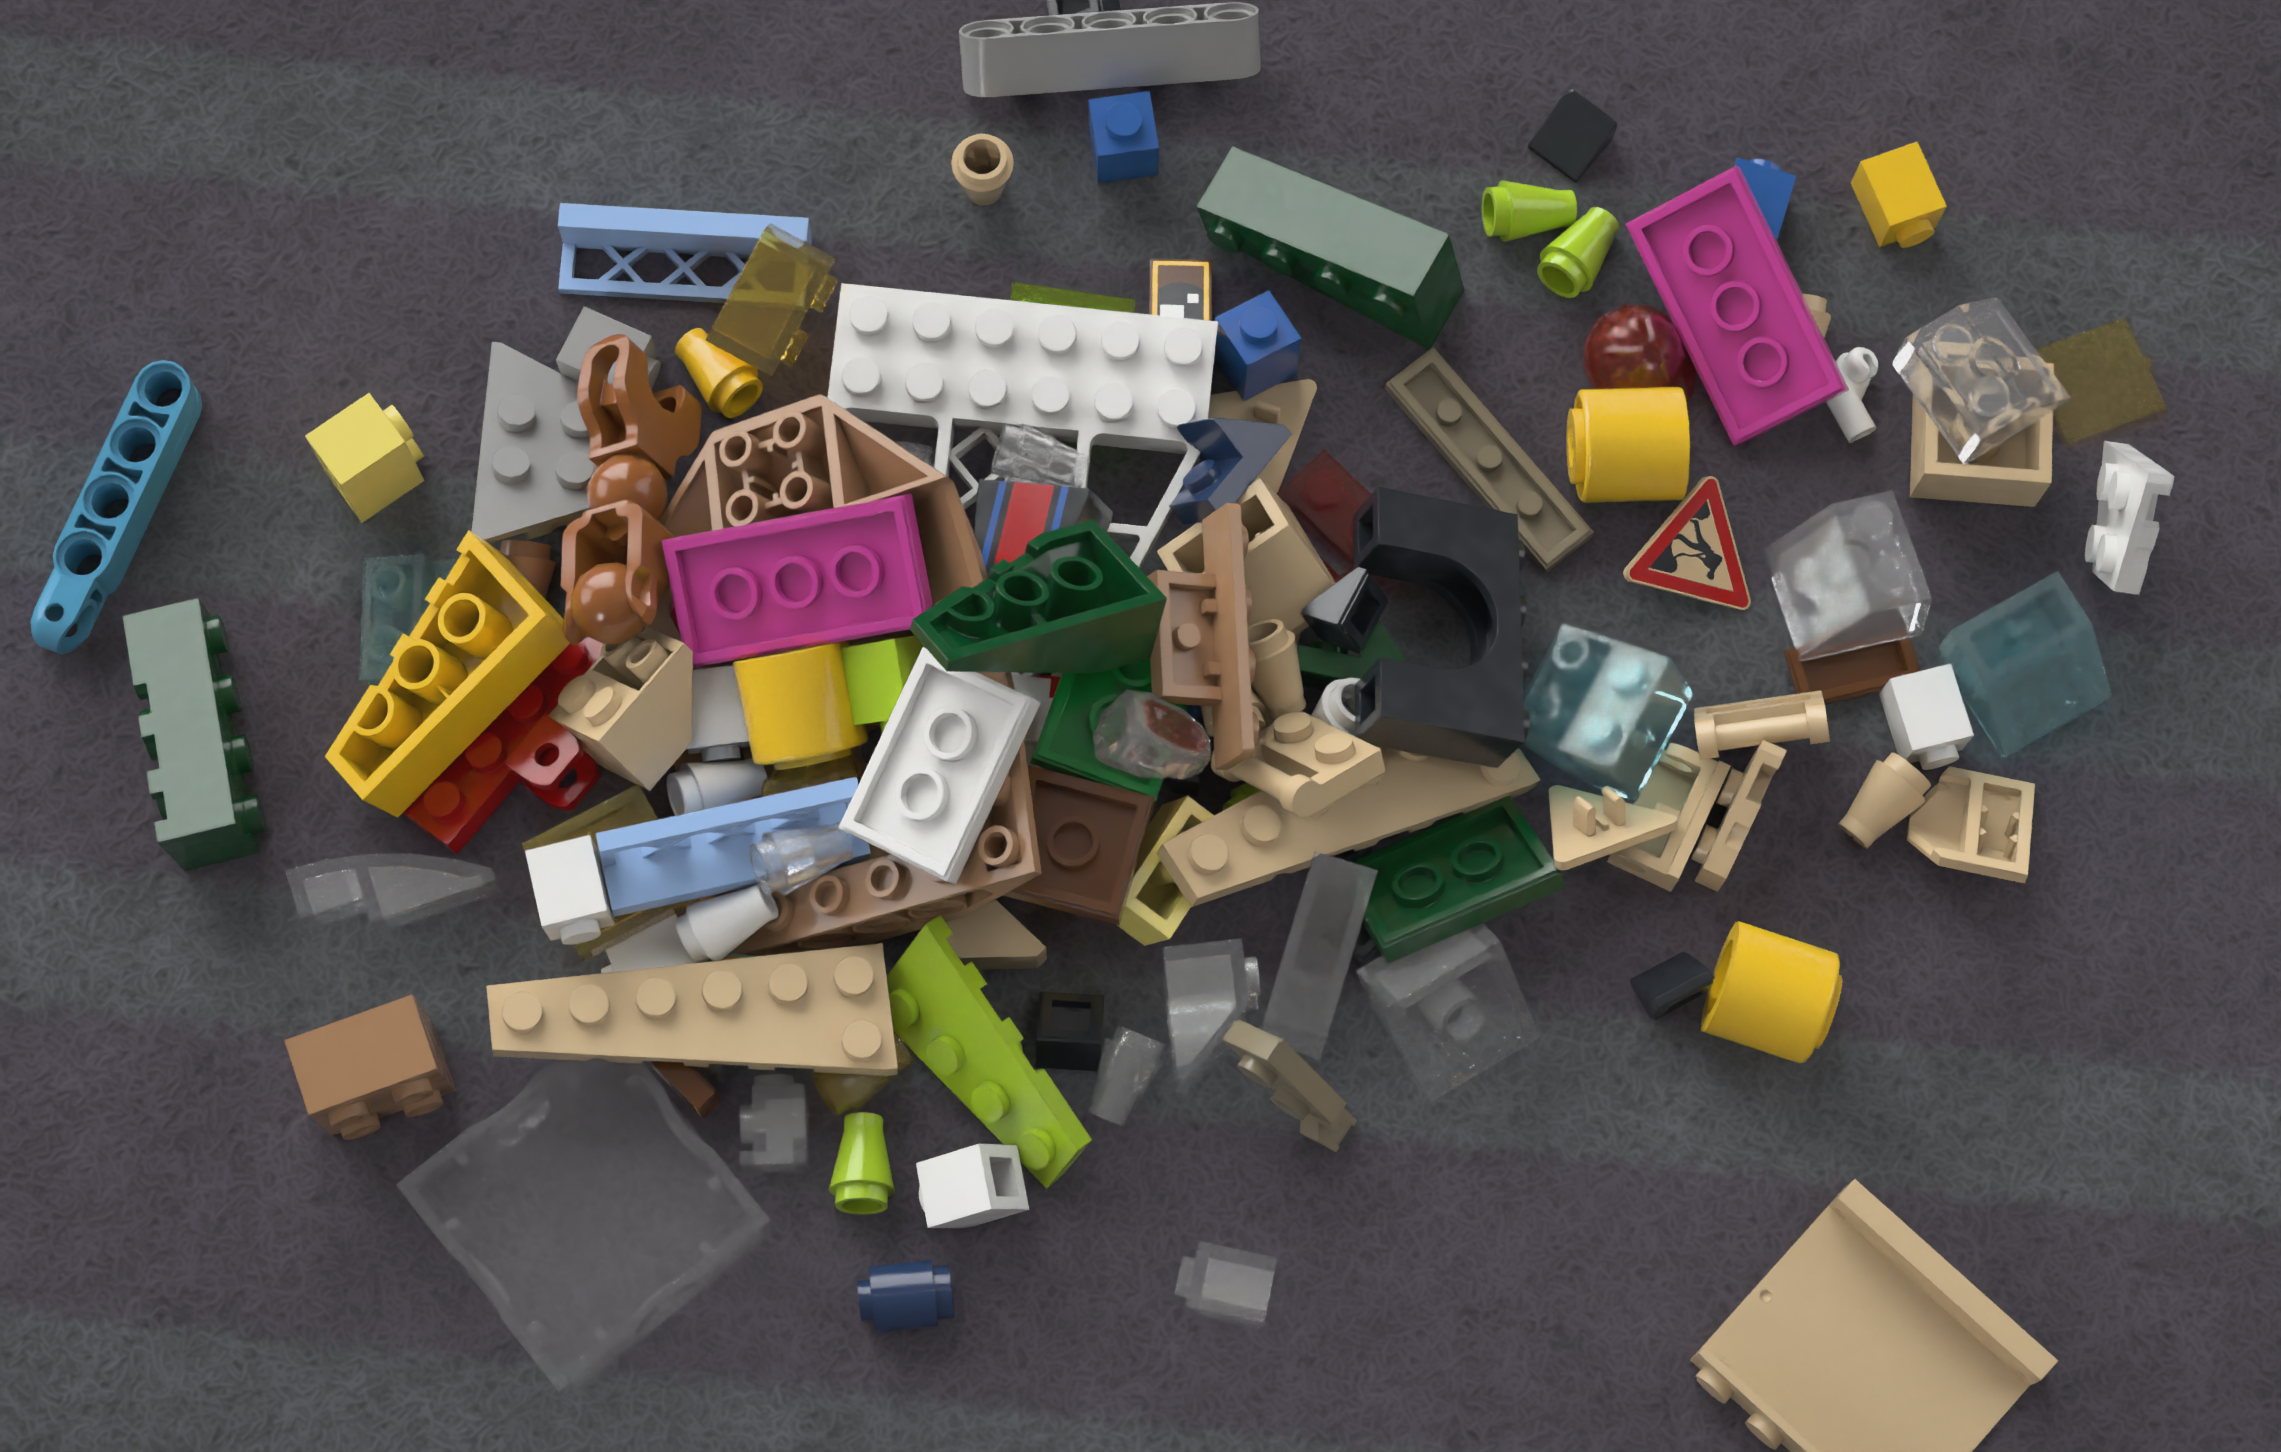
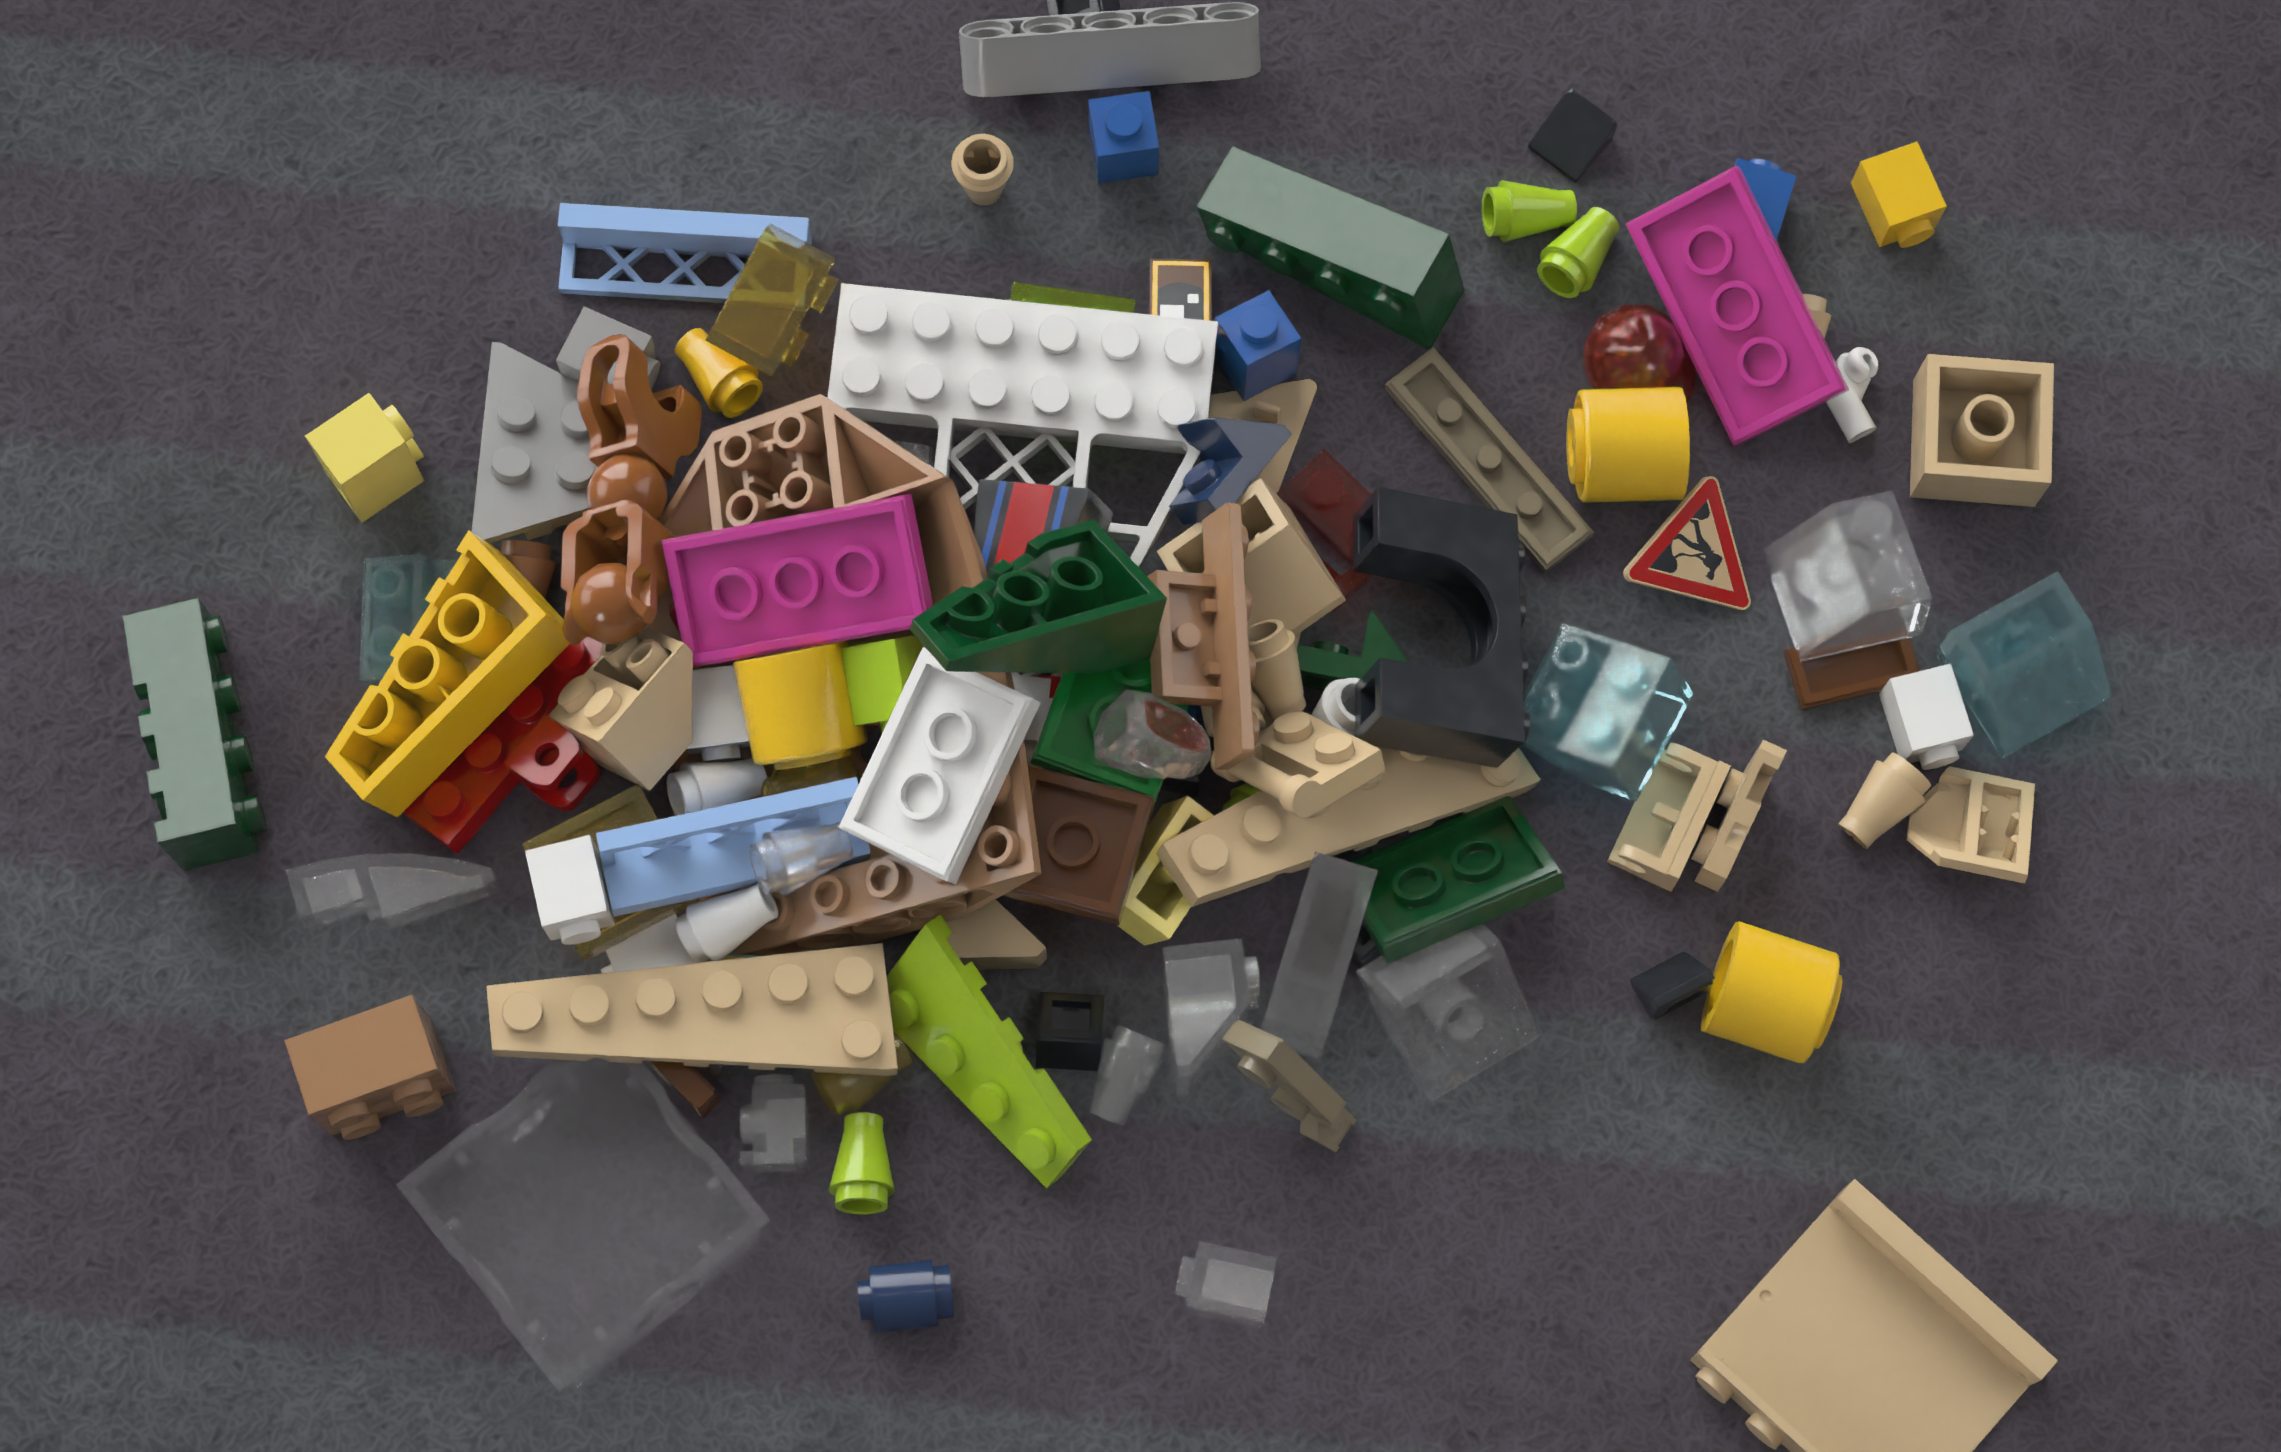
dark azure piece [30,360,202,655] -> none
white brick [916,1144,1029,1228] -> none
clear cone [991,423,1089,488] -> none
black slope [1300,567,1388,653] -> none
tan piece [1549,785,1677,870] -> none
tan plate [1694,691,1830,760] -> none
clear slope [1892,297,2071,465] -> none
clear yellow piece [2025,318,2167,445] -> none
white wing [2085,441,2174,595] -> none

